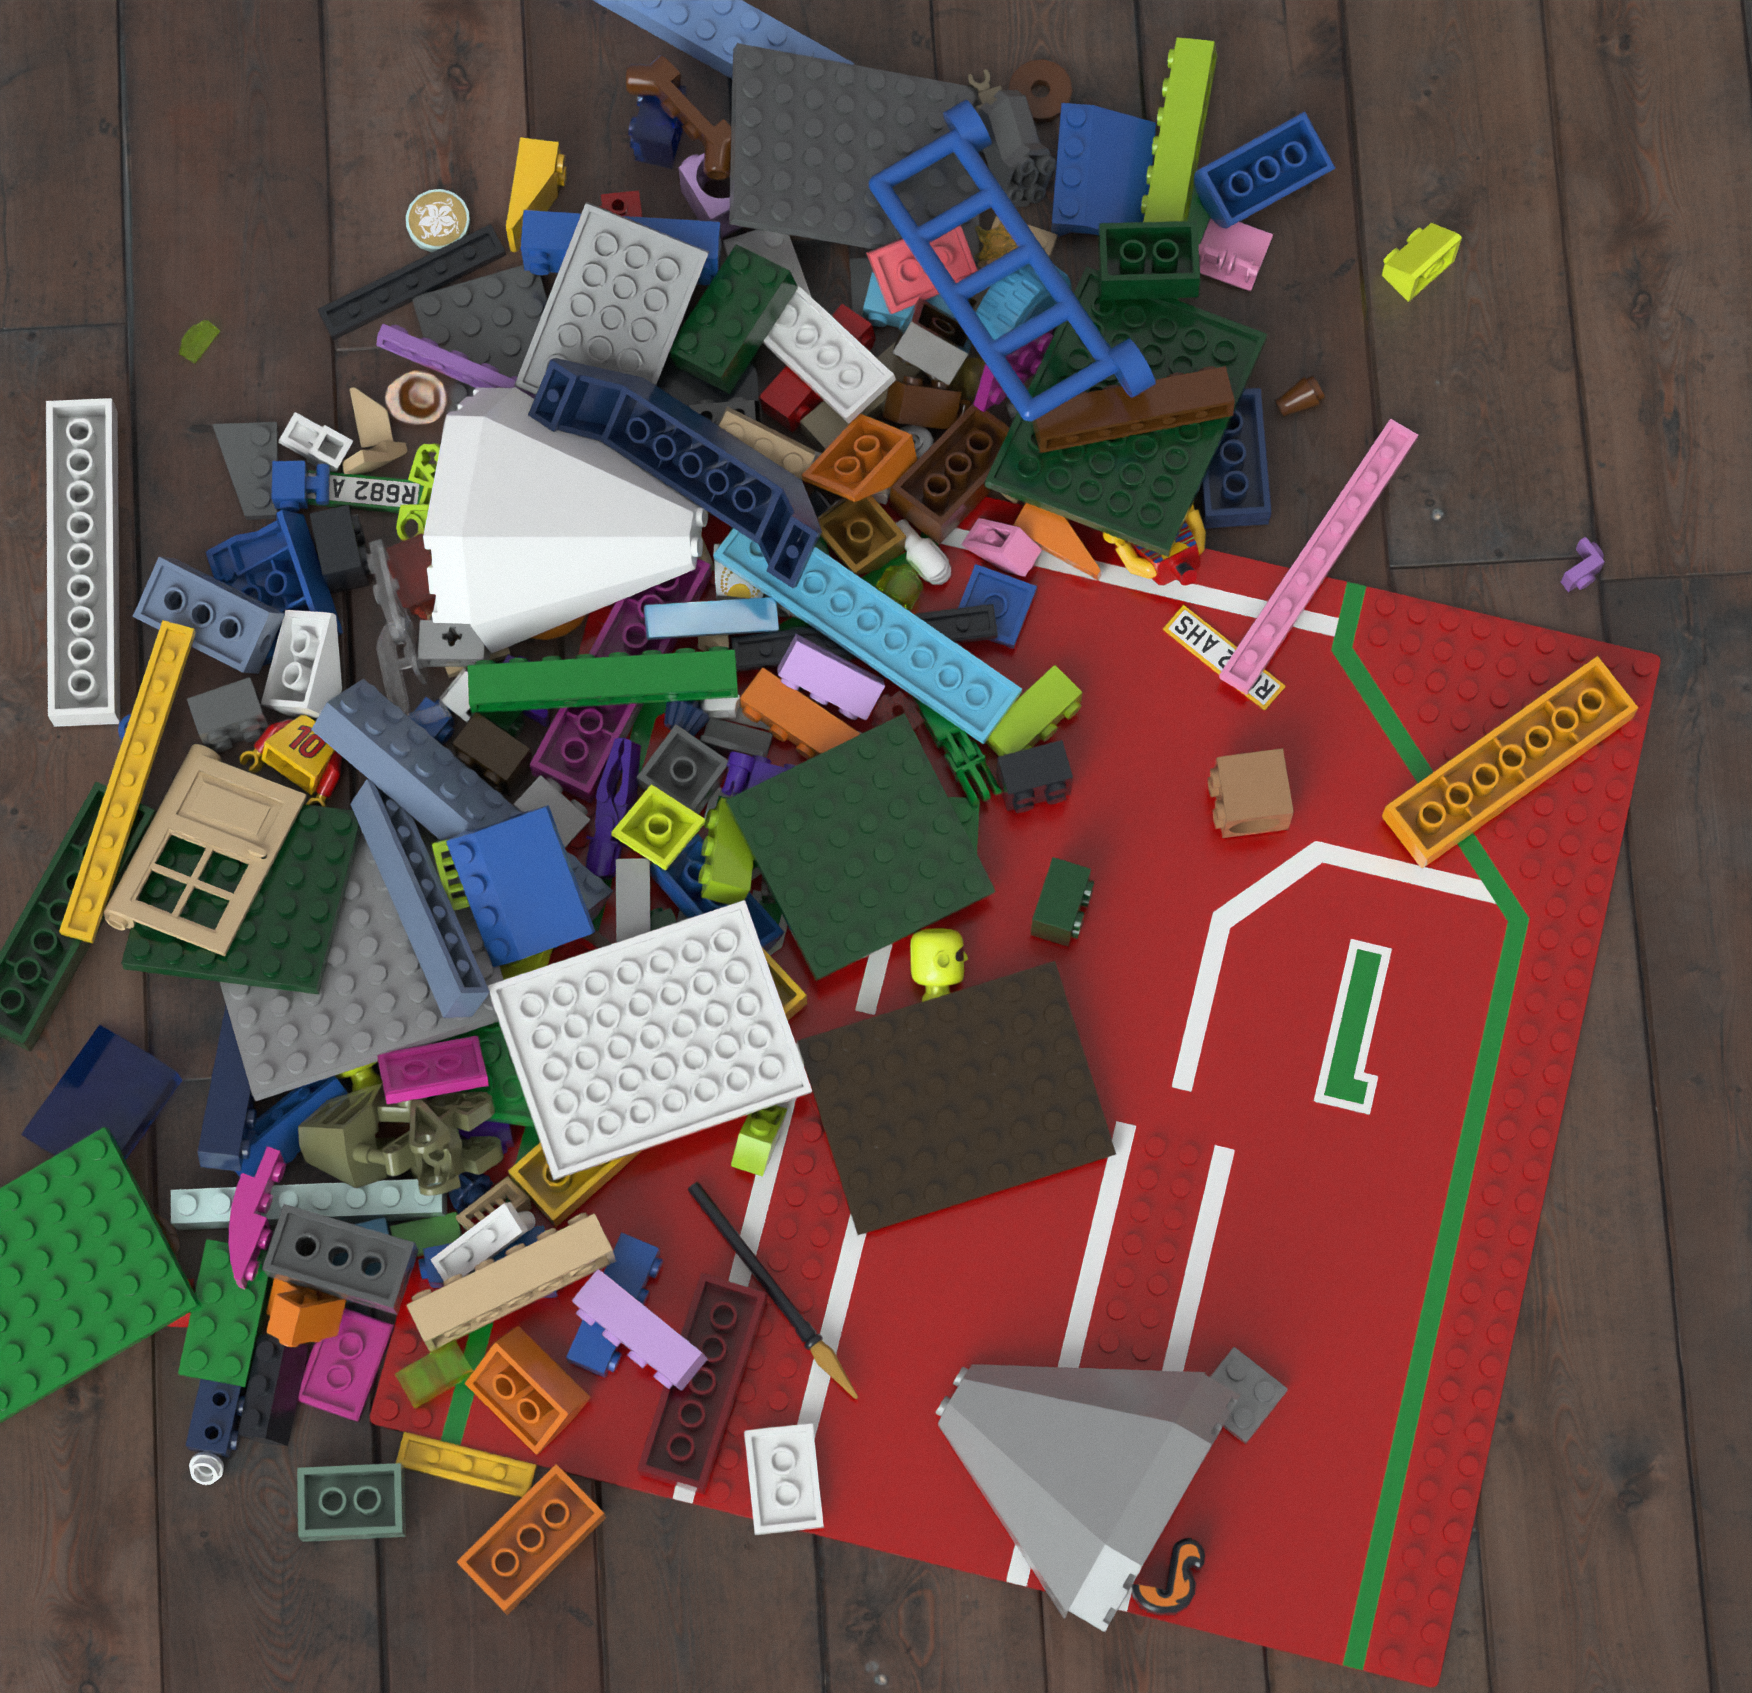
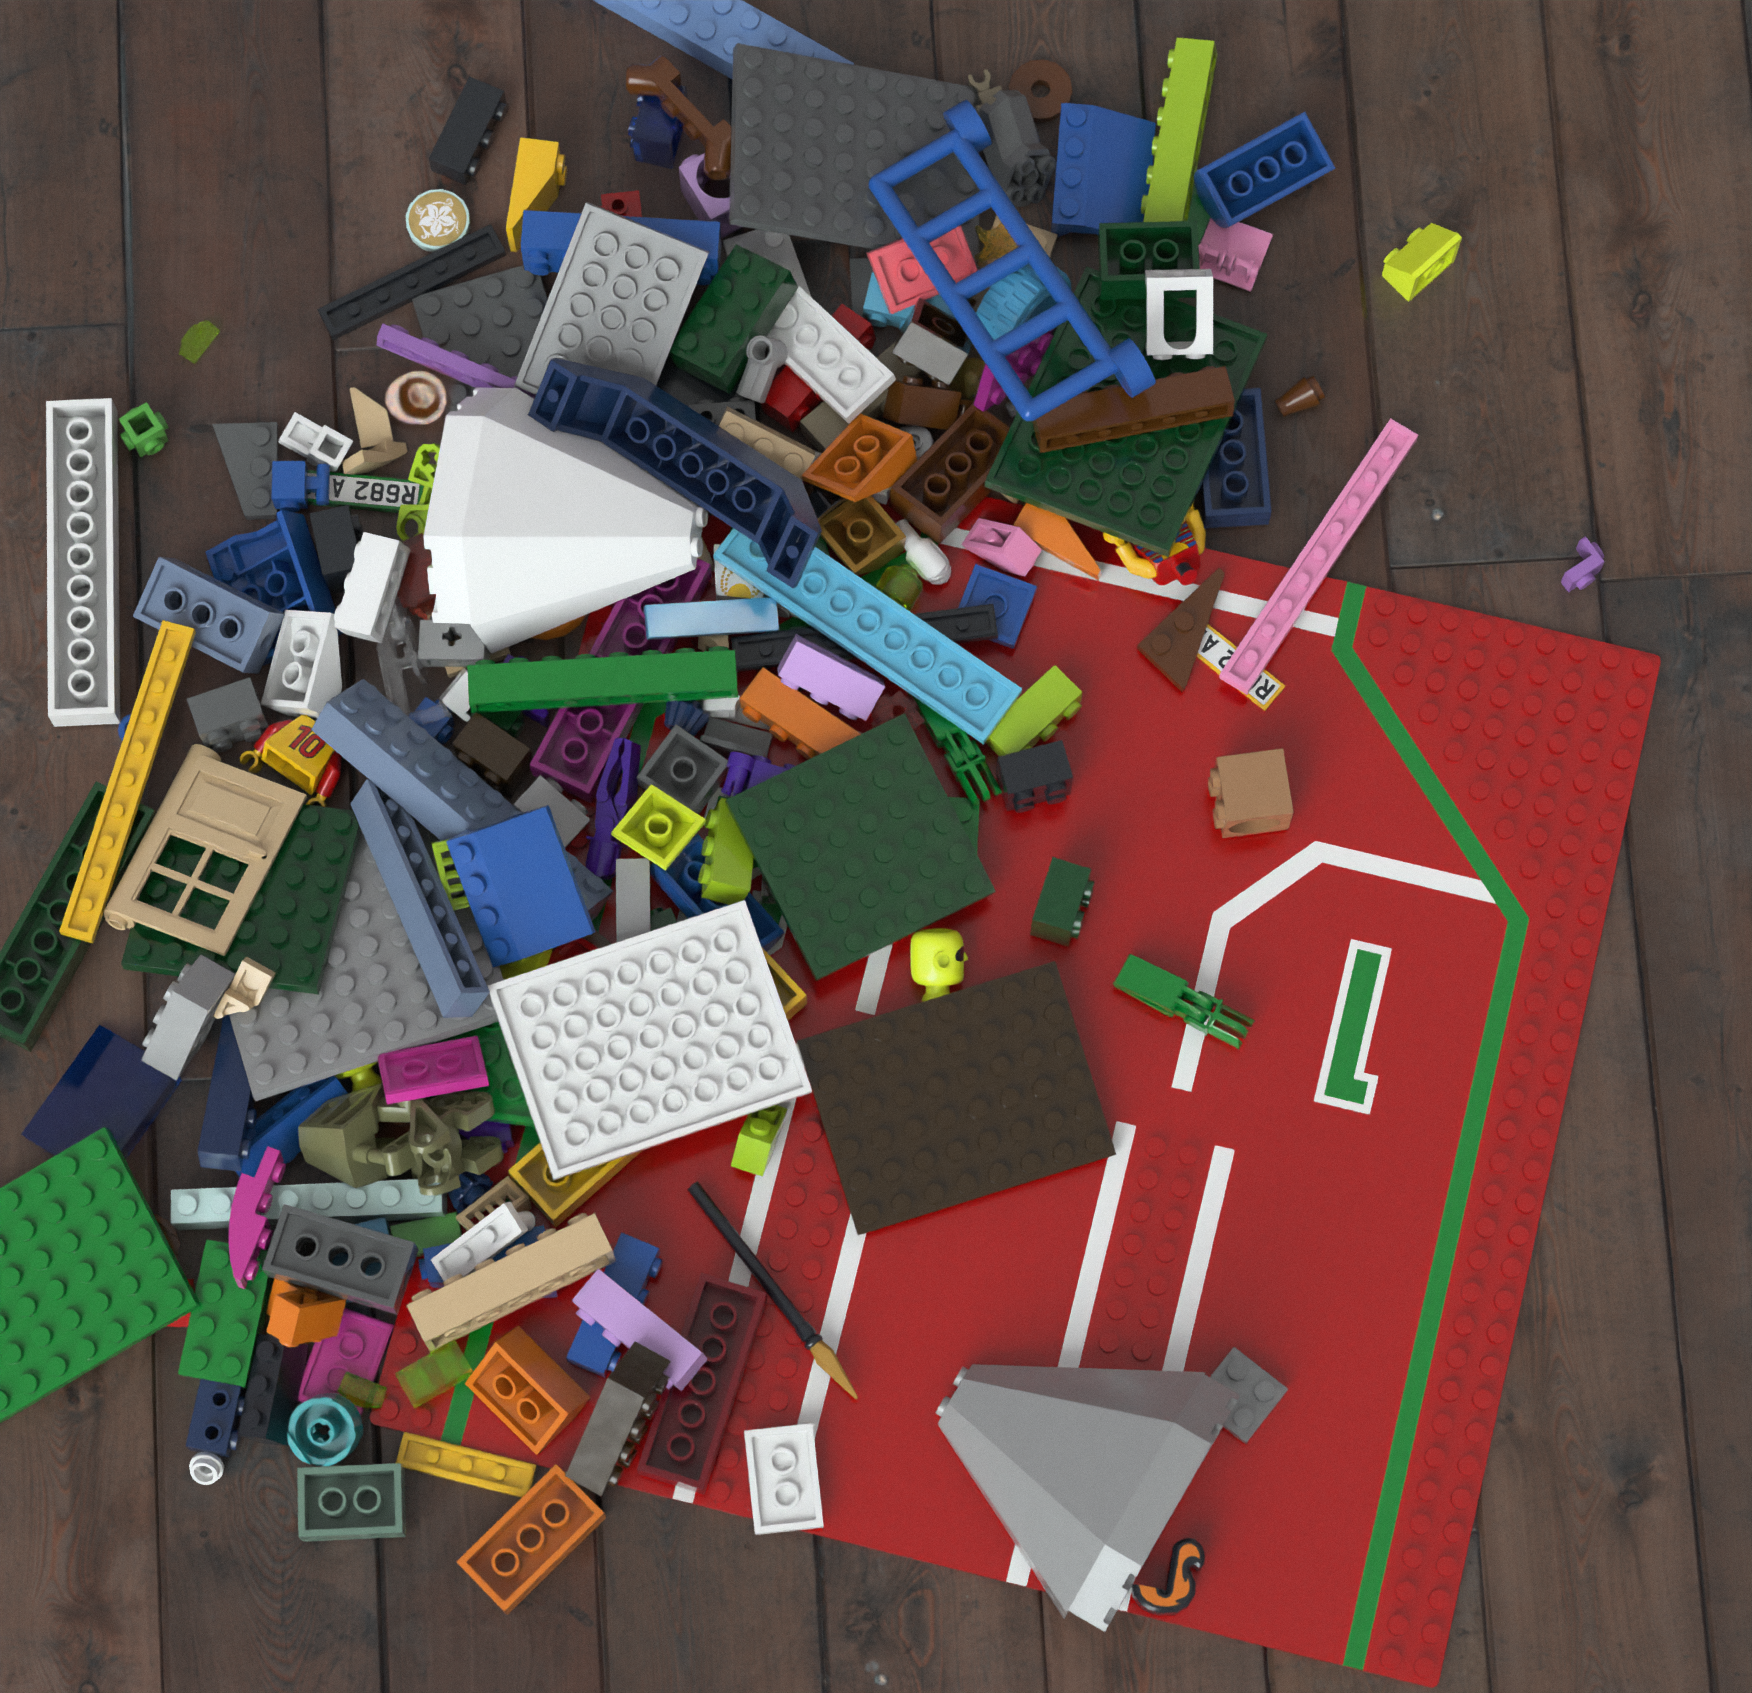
light orange brick [1382,656,1638,868] -> none
none -> bright green brick [119,402,169,457]
none -> light grey brick [141,955,236,1081]
none -> tan slope [213,957,276,1019]
none -> teal brick [287,1393,364,1466]
none -> white brick [334,532,411,643]
none -> clear neon green piece [337,1371,387,1409]
none -> black brick [429,76,509,185]
none -> brick [565,1342,671,1496]
none -> light grey piece [736,335,788,403]
none -> green arm [1113,954,1255,1049]
none -> reddish brown wing [1137,568,1225,692]
none -> white panel [1145,269,1213,360]

